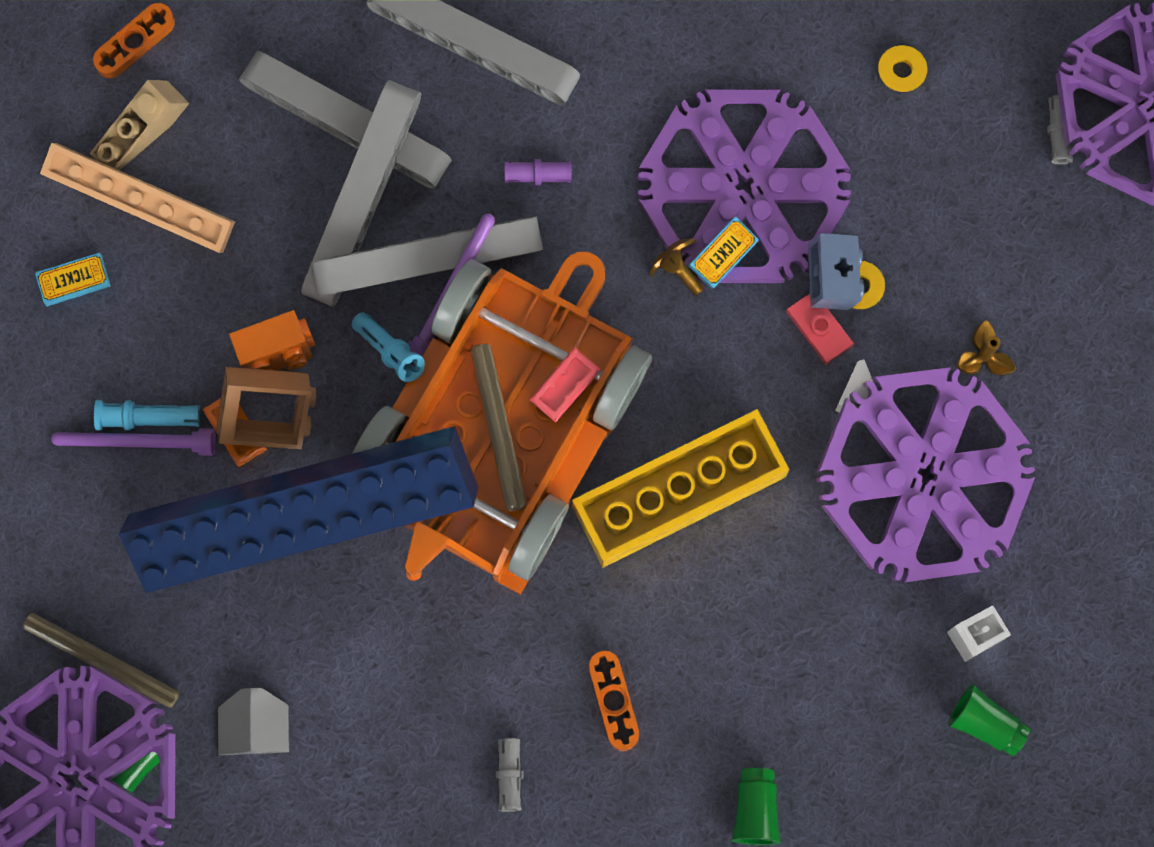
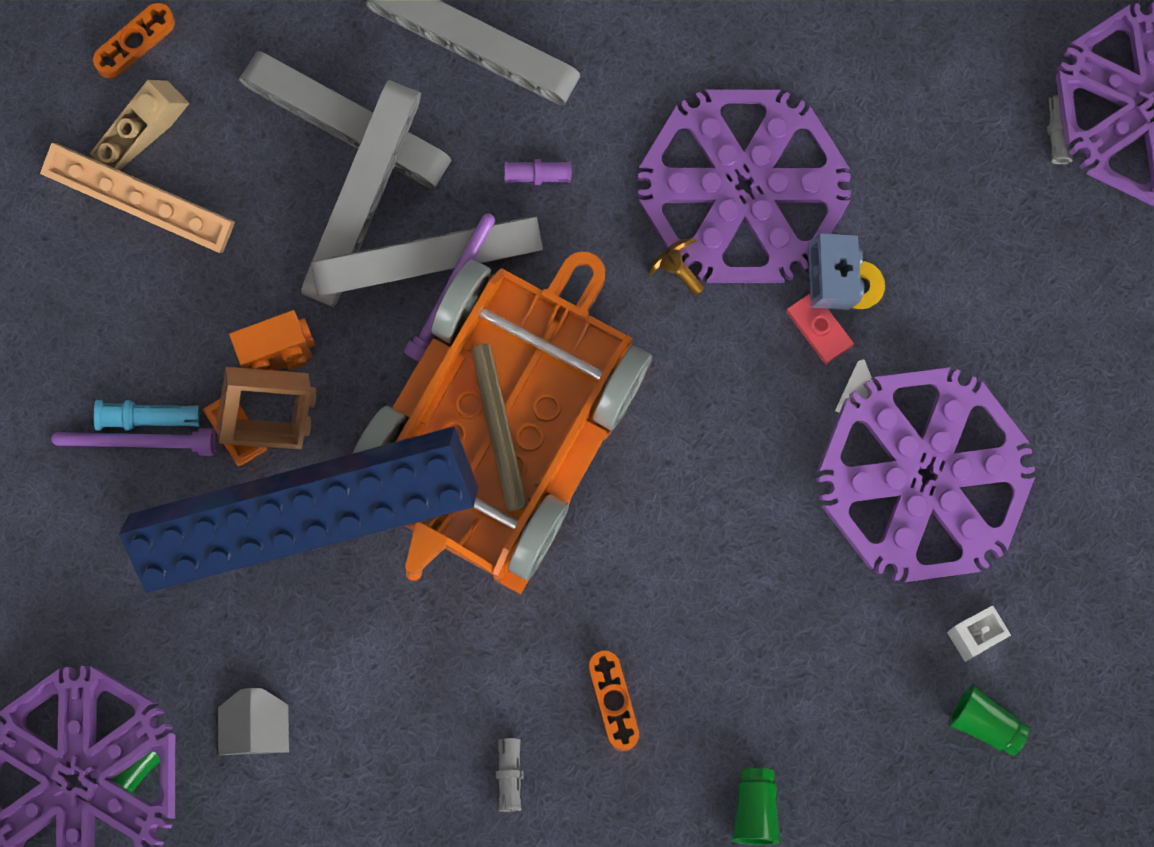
dark tan axle [23,613,180,708] -> none
tile [35,253,111,306] -> none
medium azure pin [352,312,425,382] -> none
coral plate [530,347,602,423] -> none
yellow brick [572,409,789,568] -> none
tile [688,216,759,289] -> none
yellow piece [878,45,927,92] -> none
pearl gold plant [957,320,1016,375] -> none

